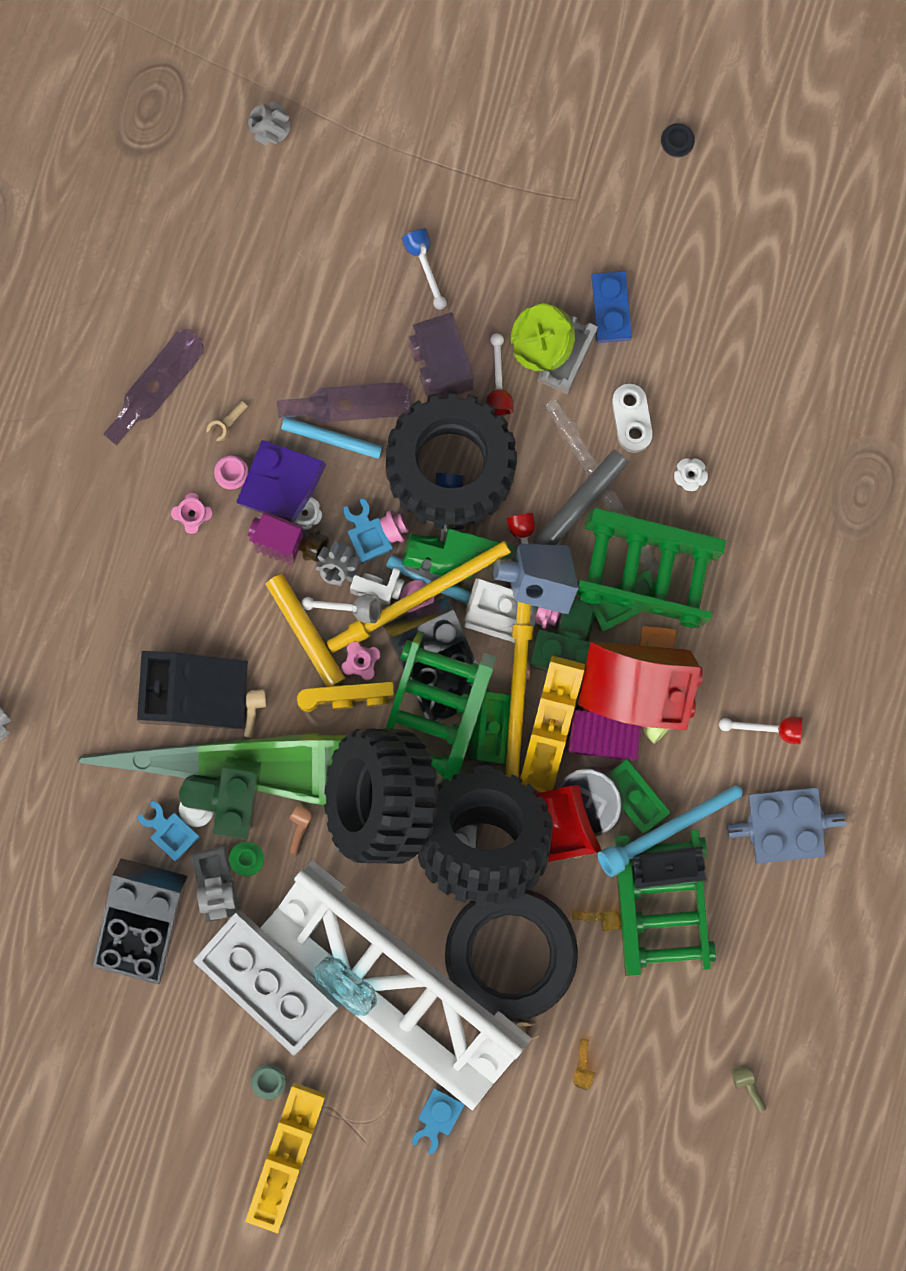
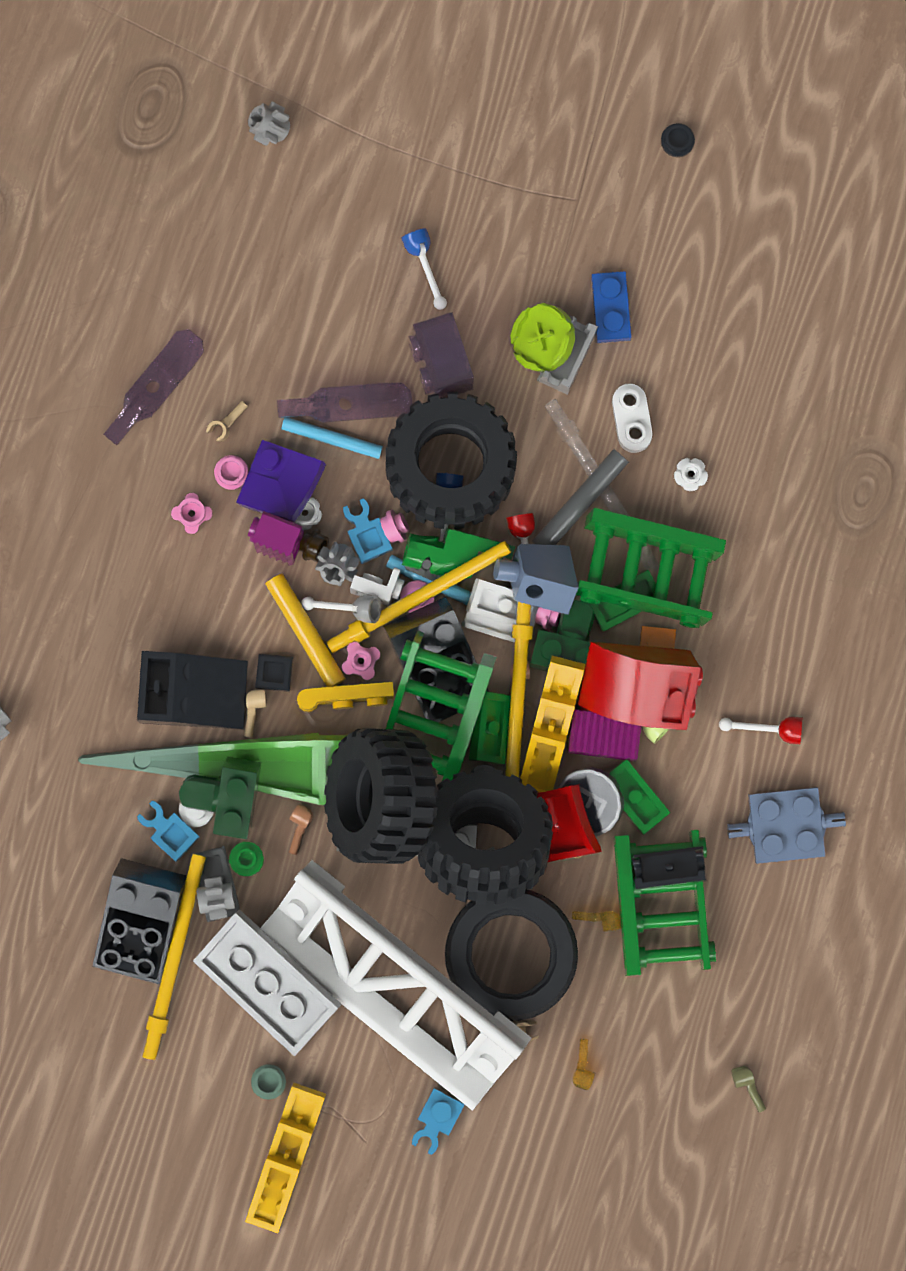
clear light blue plate [314,957,377,1016] -> none
hinge [486,333,514,416] -> none
medium azure piece [598,785,743,877] -> none
none -> yellow bar [142,854,206,1060]
none -> black tile [255,654,293,692]

